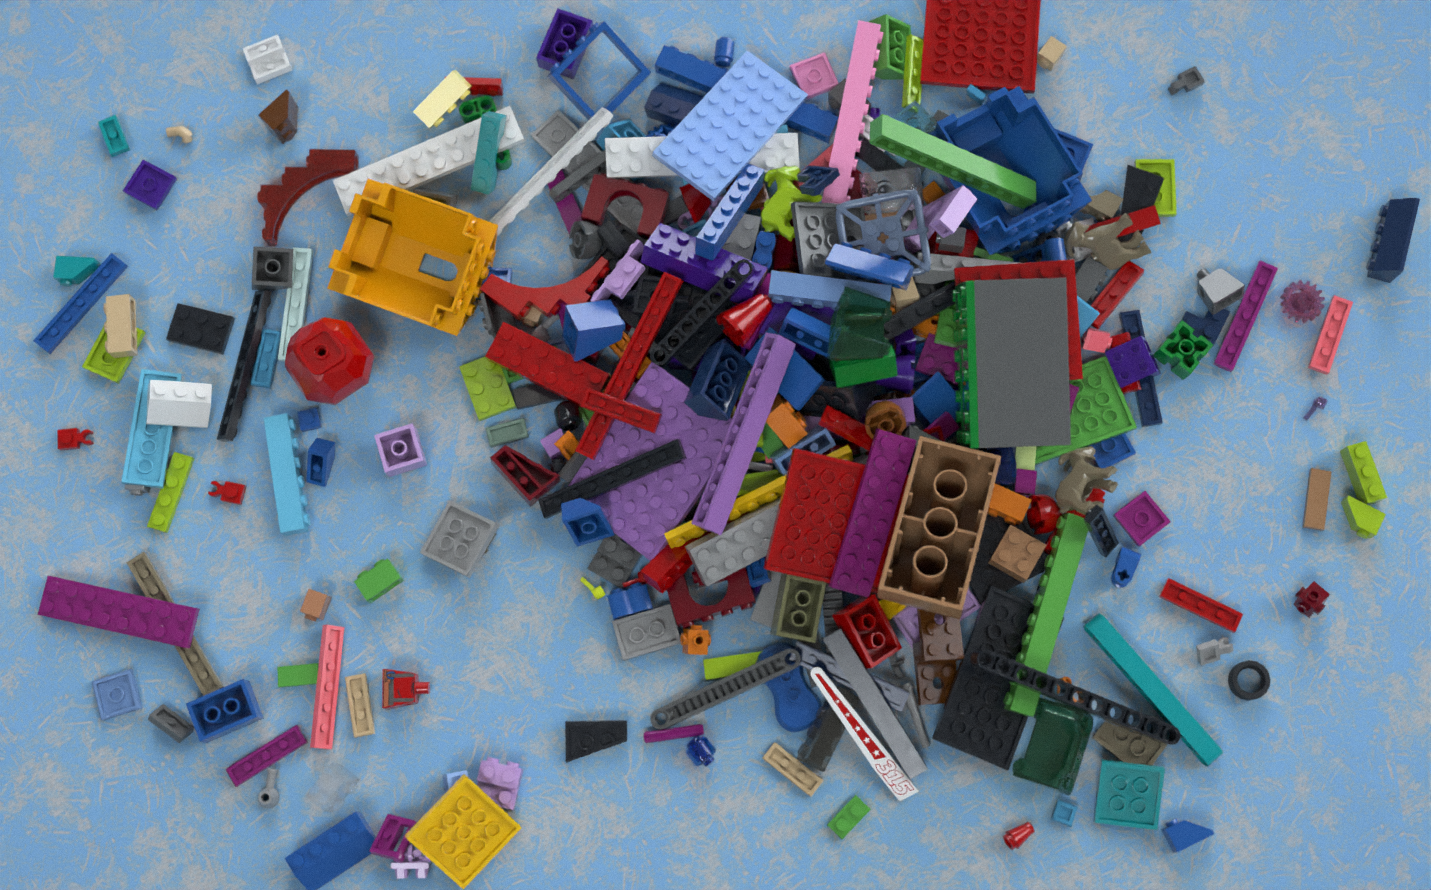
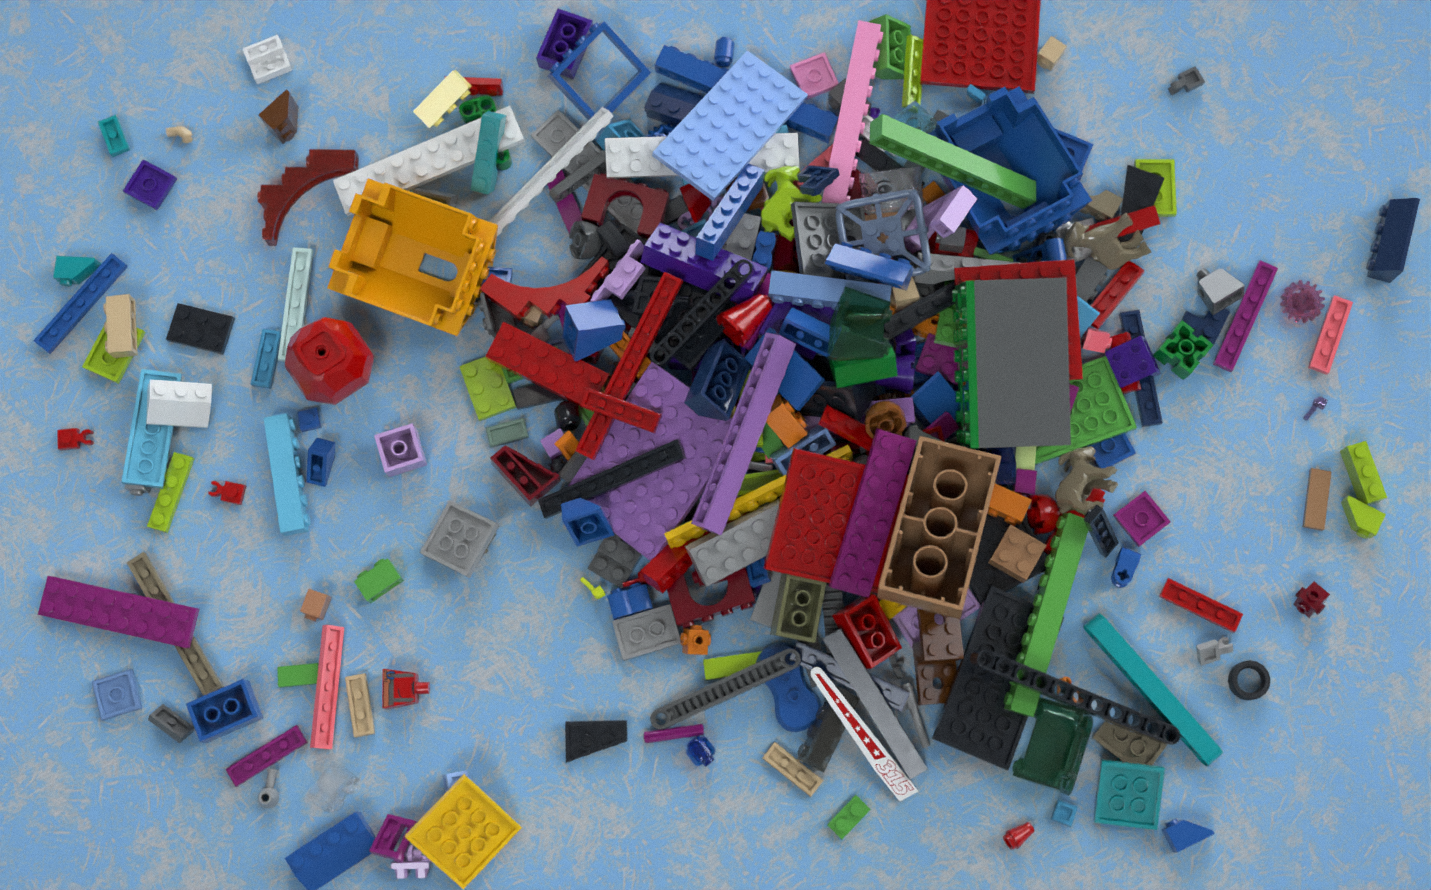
black plate [217,290,272,442] -> none
dark grey slope [252,246,293,291] -> none
lavender plate [477,757,524,810] -> none

